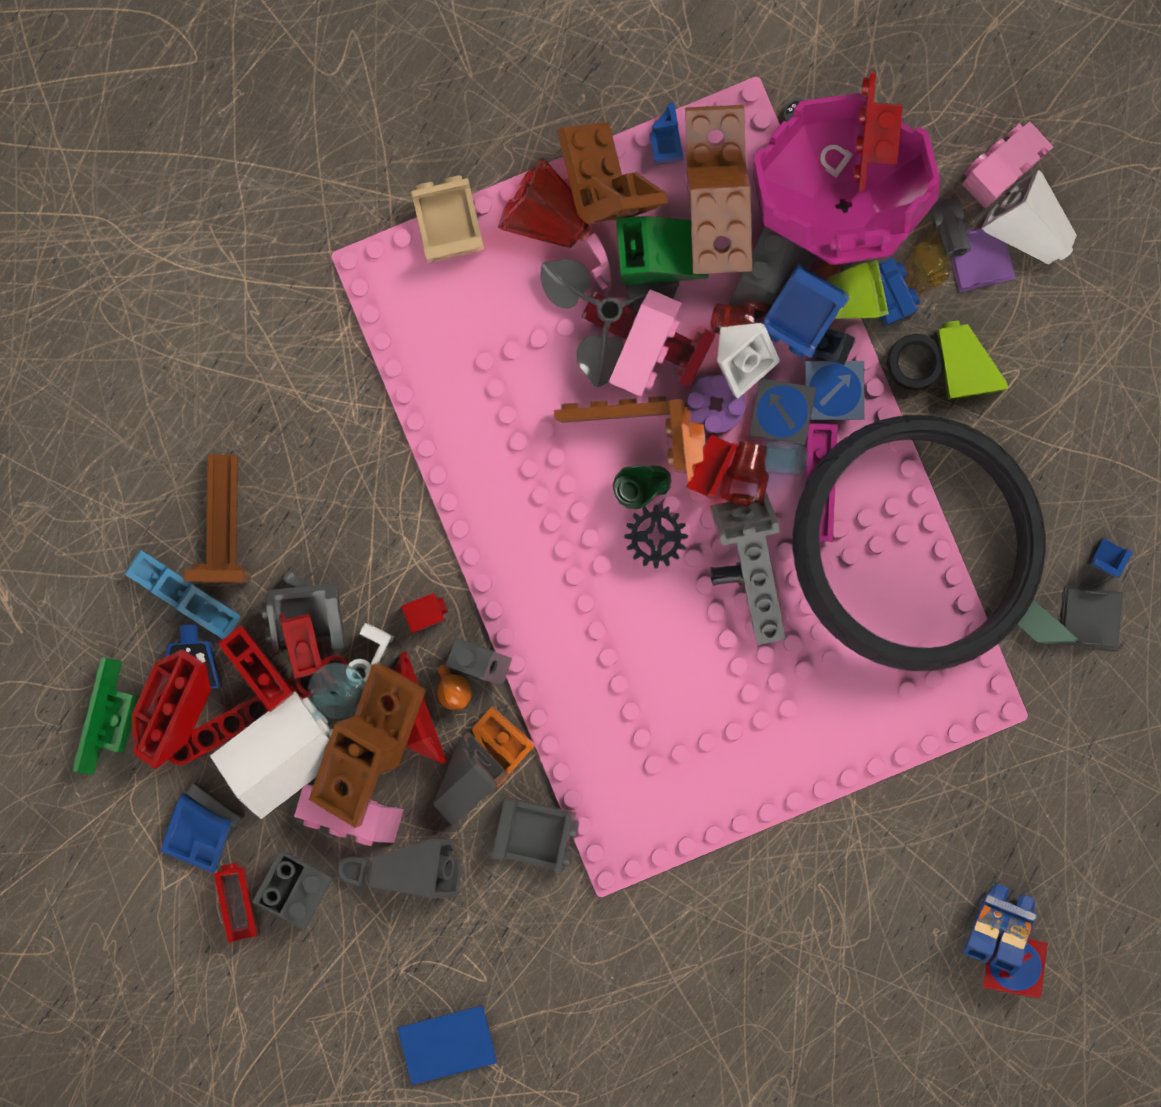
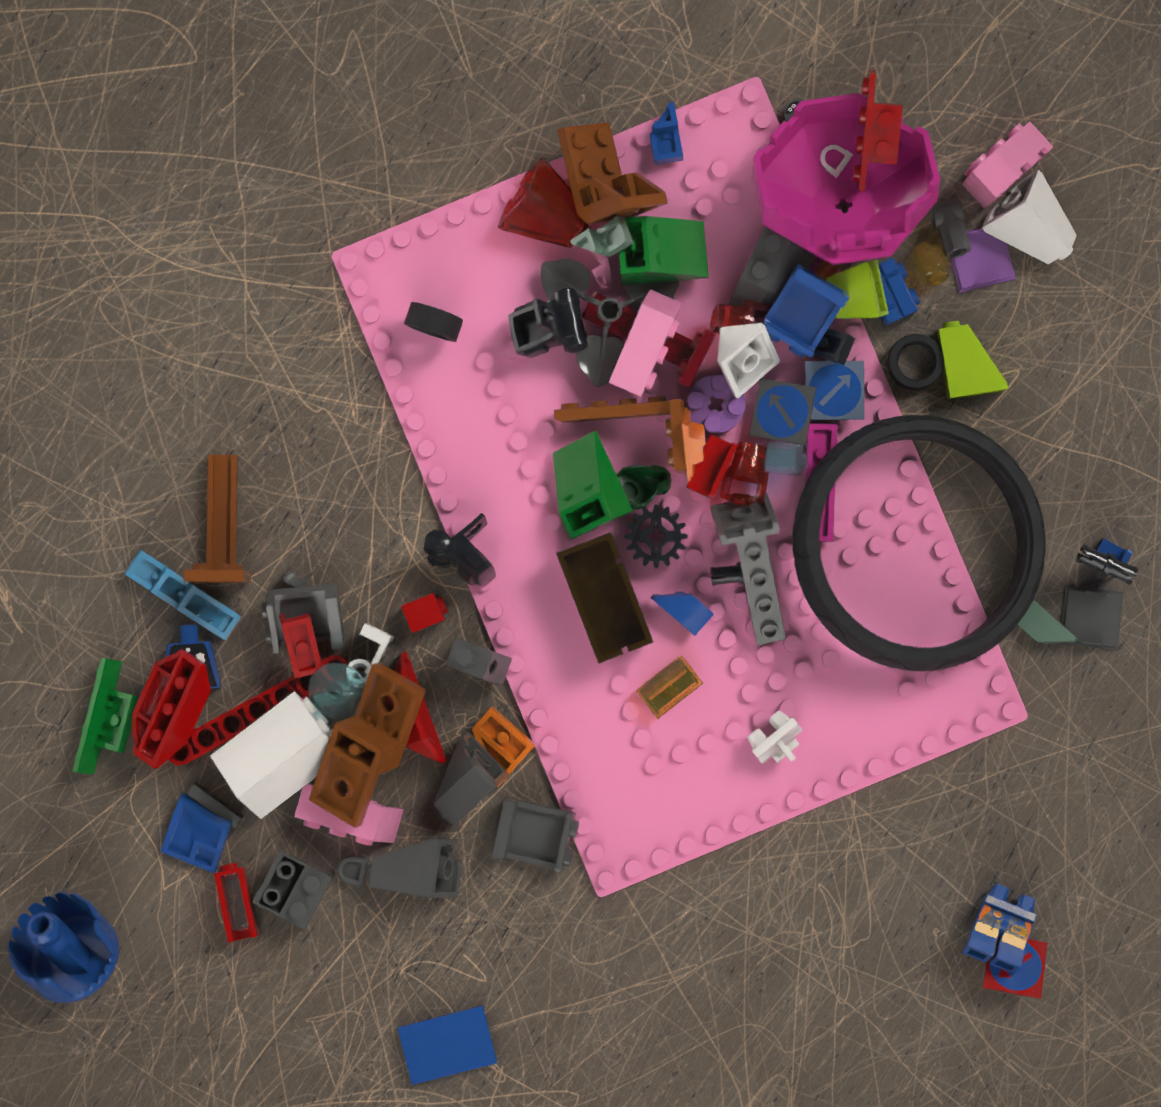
red slope [218,626,294,712] -> none
tan panel [411,176,484,263] -> none
orange piece [437,664,472,710] -> none
dark orange bracket [685,105,752,274] -> none
none -> blue piece [7,892,119,1003]
none -> black tyre [404,302,463,342]
none -> black piece [423,513,496,588]
none -> black piece [508,288,588,358]
none -> green slope [553,431,633,539]
none -> dark brown piece [556,532,653,664]
none -> sand green slope [570,216,633,257]
none -> clear yellow slope [636,656,703,719]
none -> blue slope [650,591,714,636]
none -> white hips [747,710,803,764]
none -> black pin [1076,544,1138,585]

